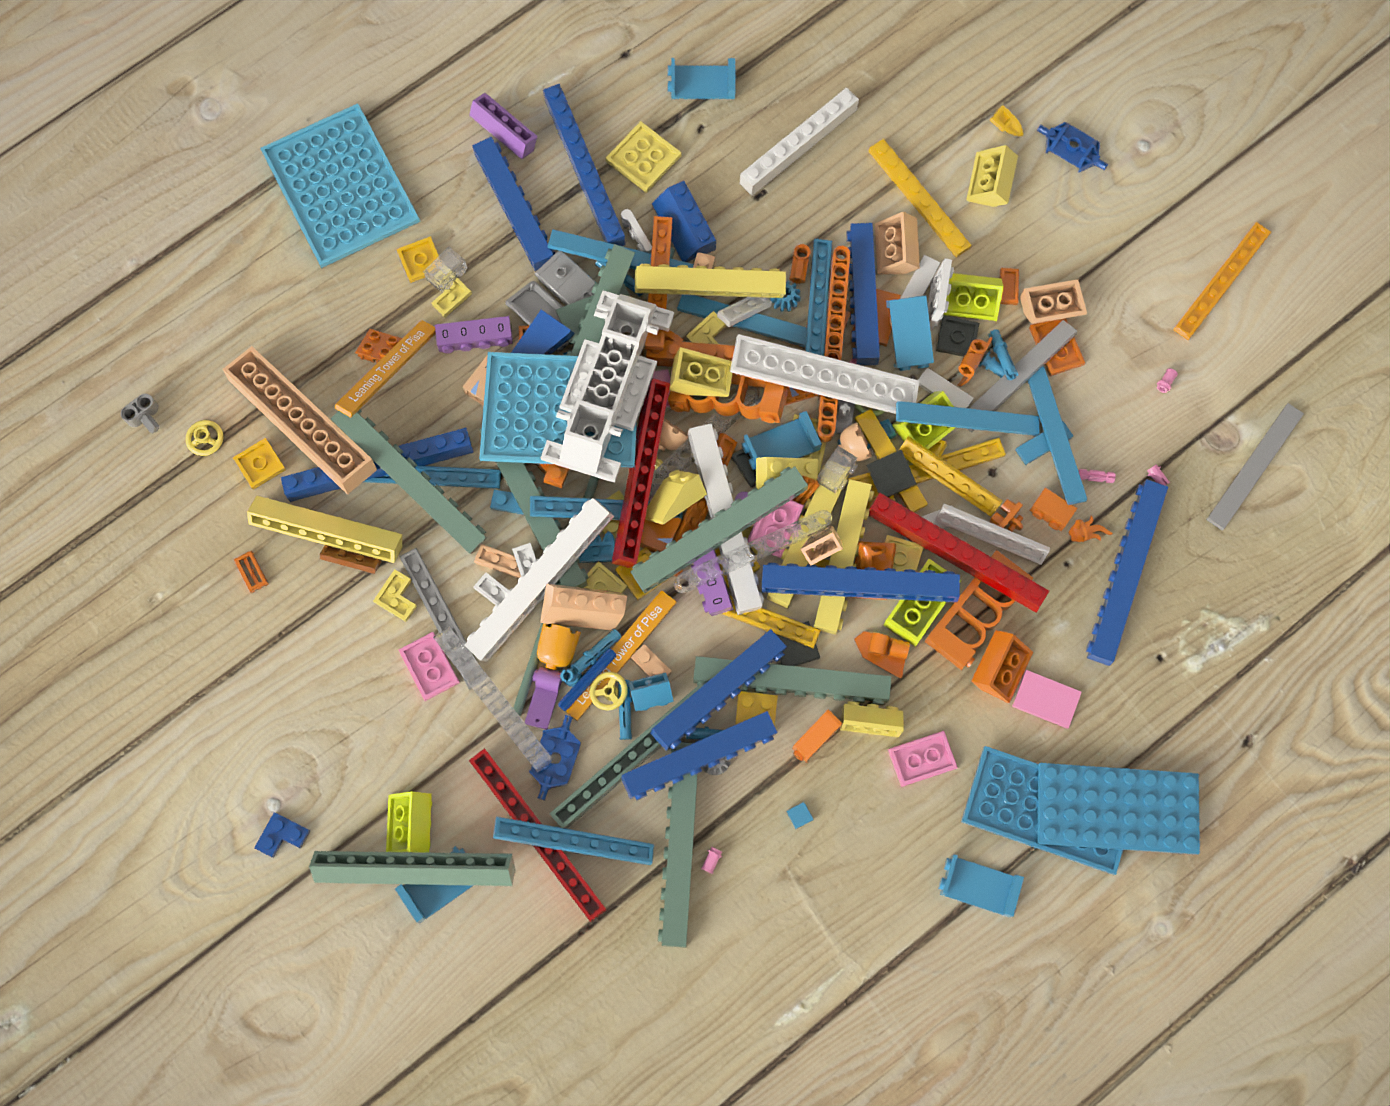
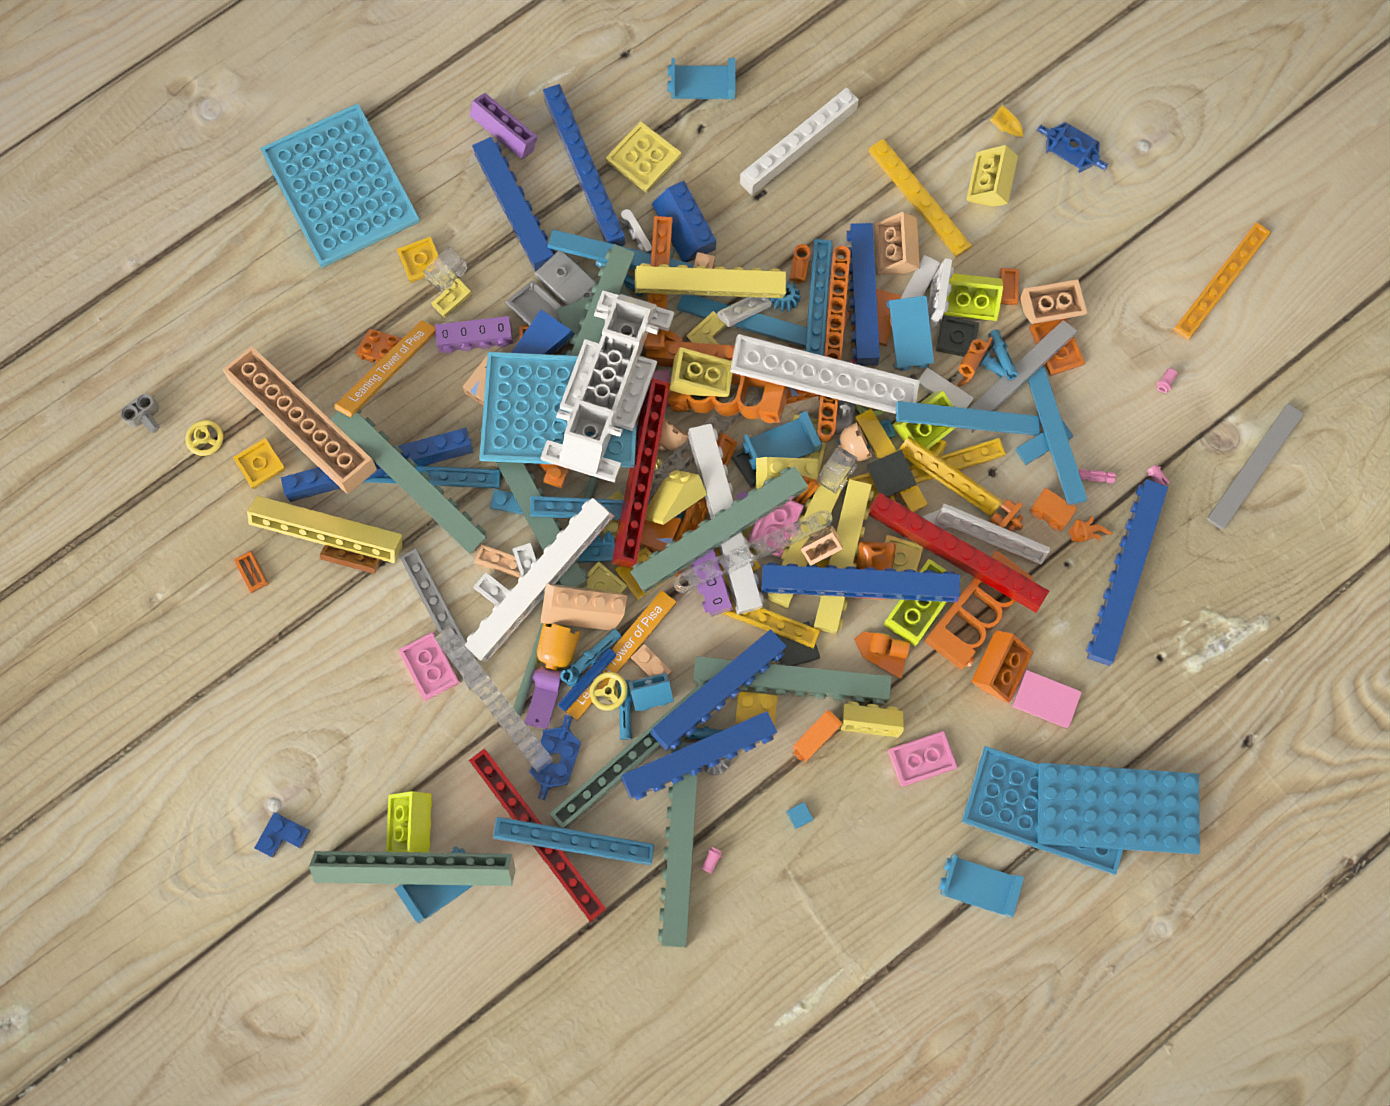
light yellow plate [373,569,417,622] -> none

